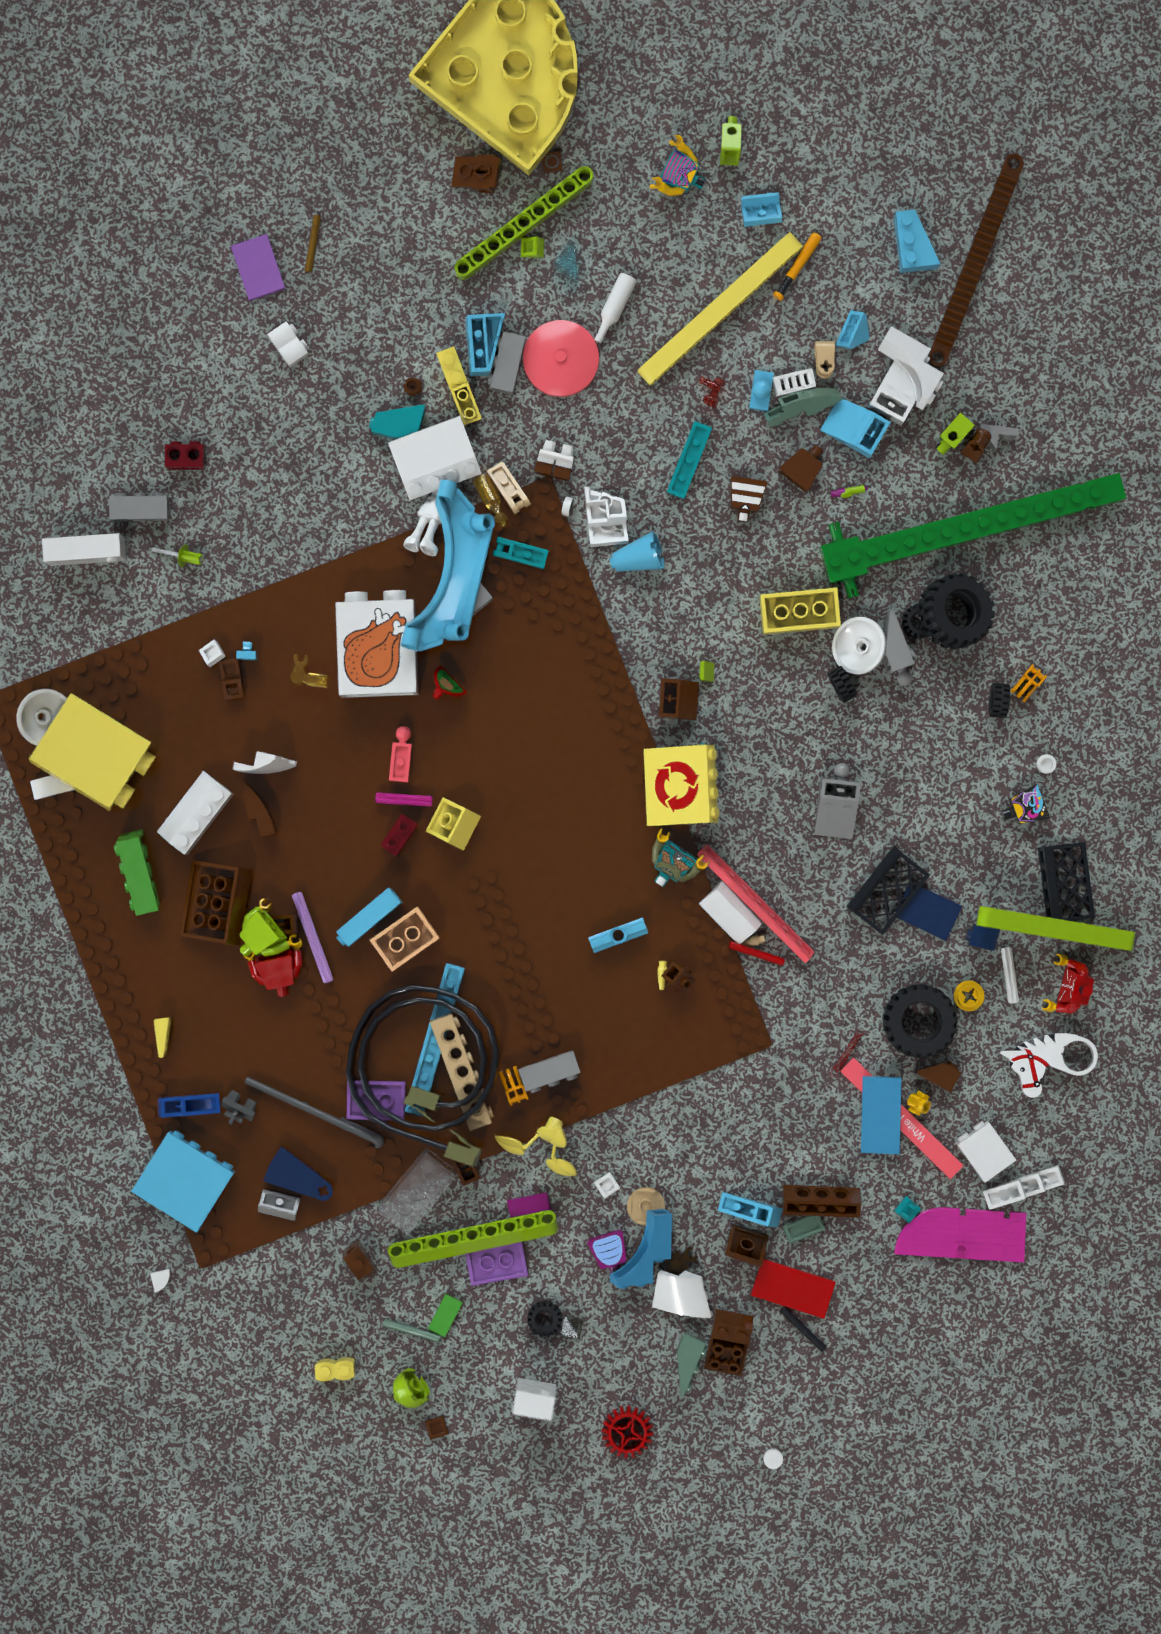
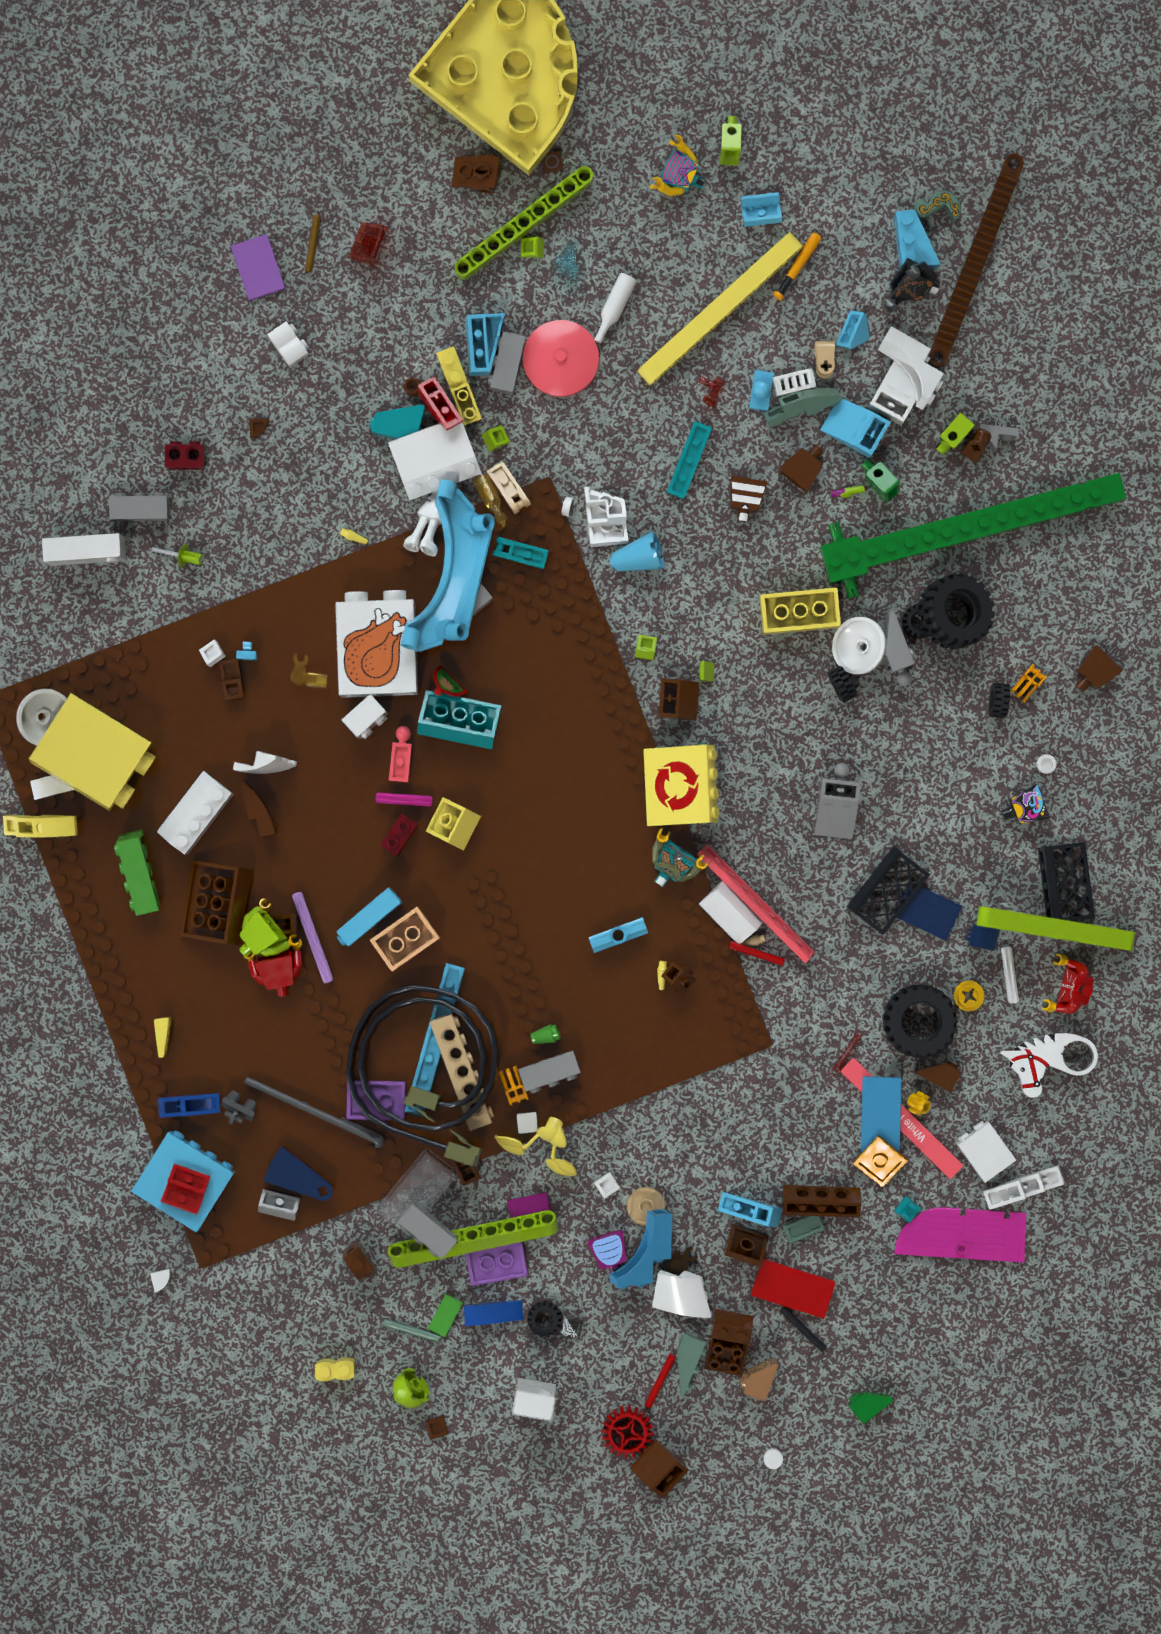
hips [534,440,574,482] -> none
none -> light yellow slope [3,815,78,837]
none -> red slope [160,1164,211,1215]
none -> reddish brown tile [249,418,269,438]
none -> light yellow piece [339,528,368,544]
none -> white brick [342,694,388,739]
none -> clear red slope [348,222,389,268]
none -> light grey brick [397,1200,458,1258]
none -> teal slope [417,690,501,749]
none -> red slope [418,377,463,431]
none -> blue slope [464,1300,523,1326]
none -> lime slope [482,425,510,452]
none -> white slope [517,1112,538,1134]
none -> bright green cone [531,1024,561,1044]
none -> reddish brown slope [630,1440,689,1498]
none -> lime slope [635,634,657,660]
none -> red bar [644,1353,677,1409]
none -> medium nougat slope [739,1358,778,1401]
none -> green slope [847,1391,893,1425]
none -> tile [853,1134,908,1187]
none -> green torso [861,459,900,504]
none -> torso [883,258,939,313]
none -> sand green animal [913,190,961,224]
none -> reddish brown torso [1075,645,1123,692]

